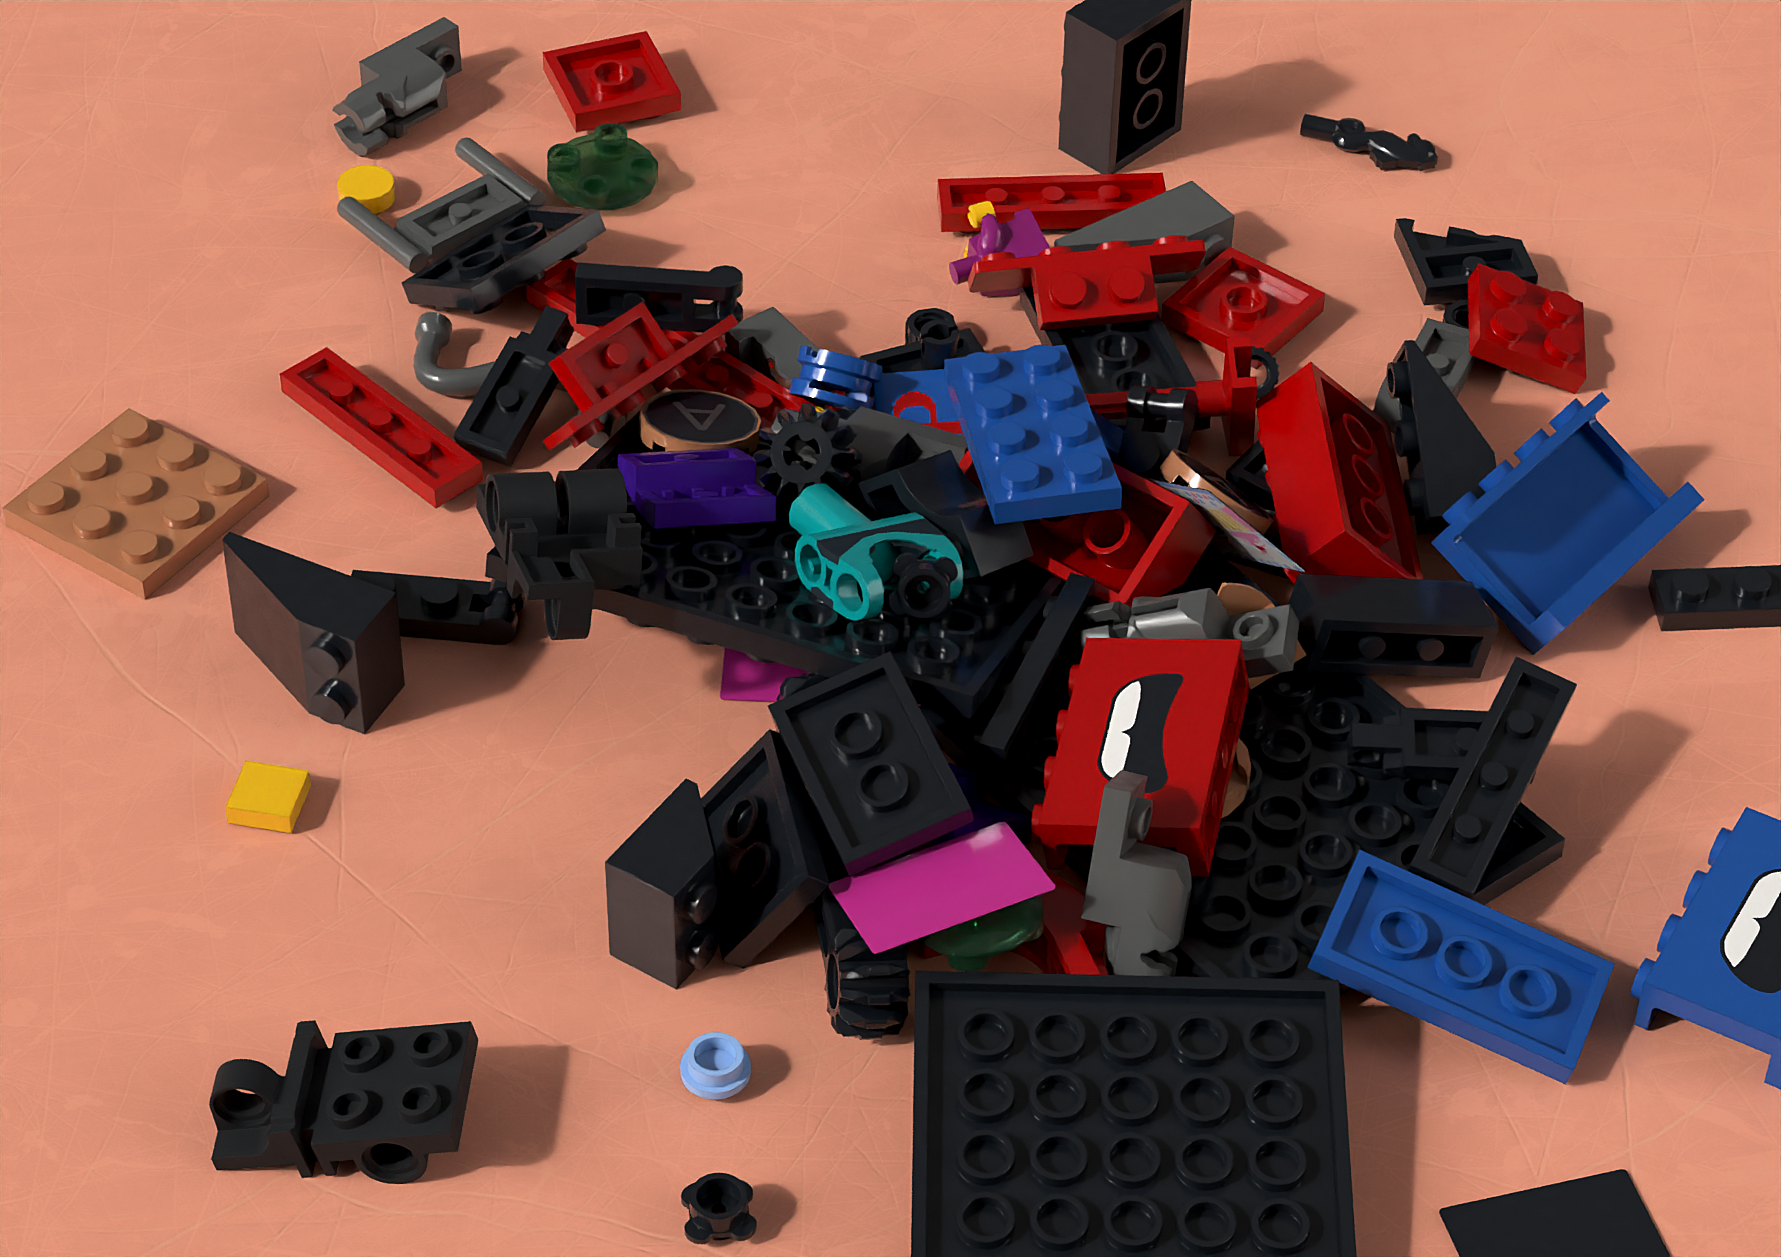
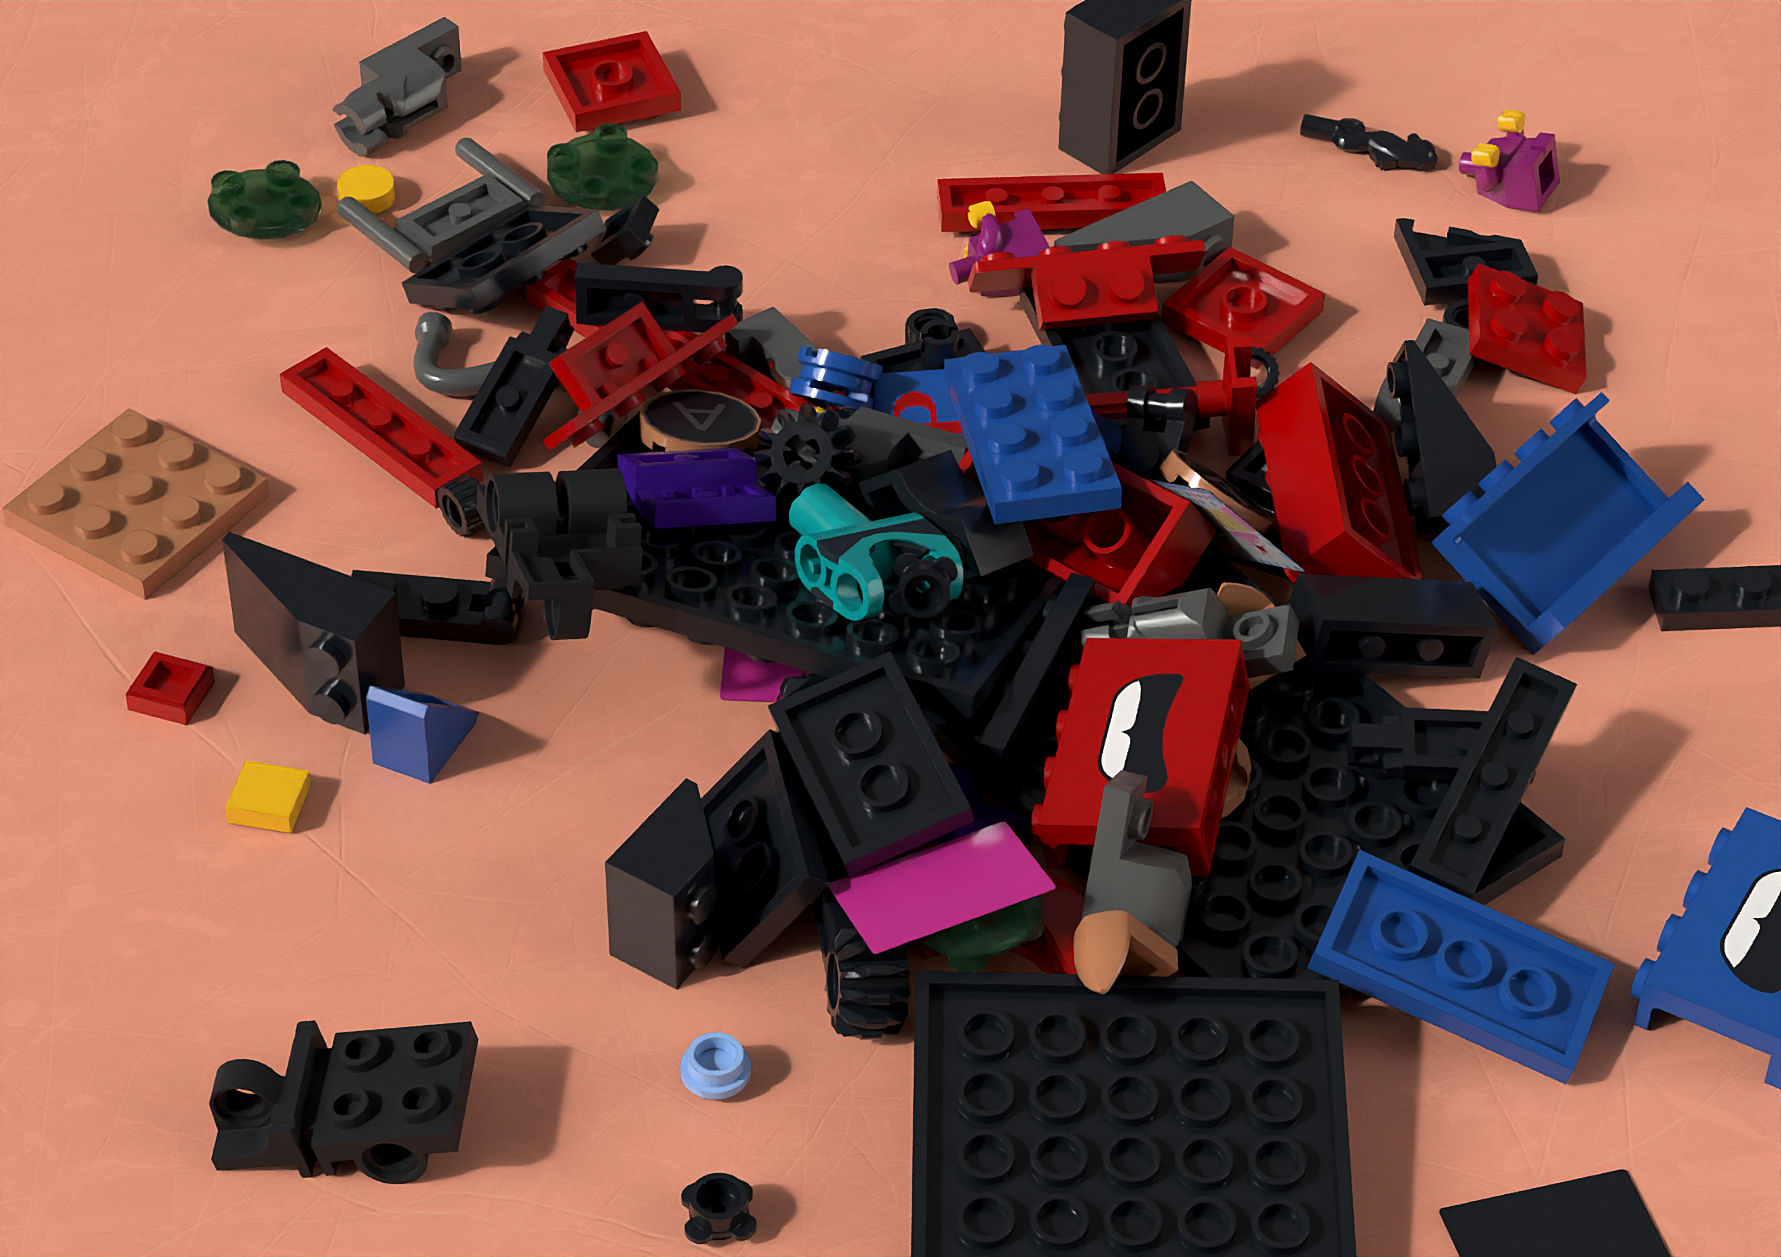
none -> red tile [125,651,215,725]
none -> clear green dish [207,160,322,240]
none -> blue slope [366,686,479,784]
none -> black axle [437,475,485,537]
none -> black plate [590,194,660,265]
none -> nougat plate [1074,910,1178,994]
none -> magenta piece [1459,109,1560,212]

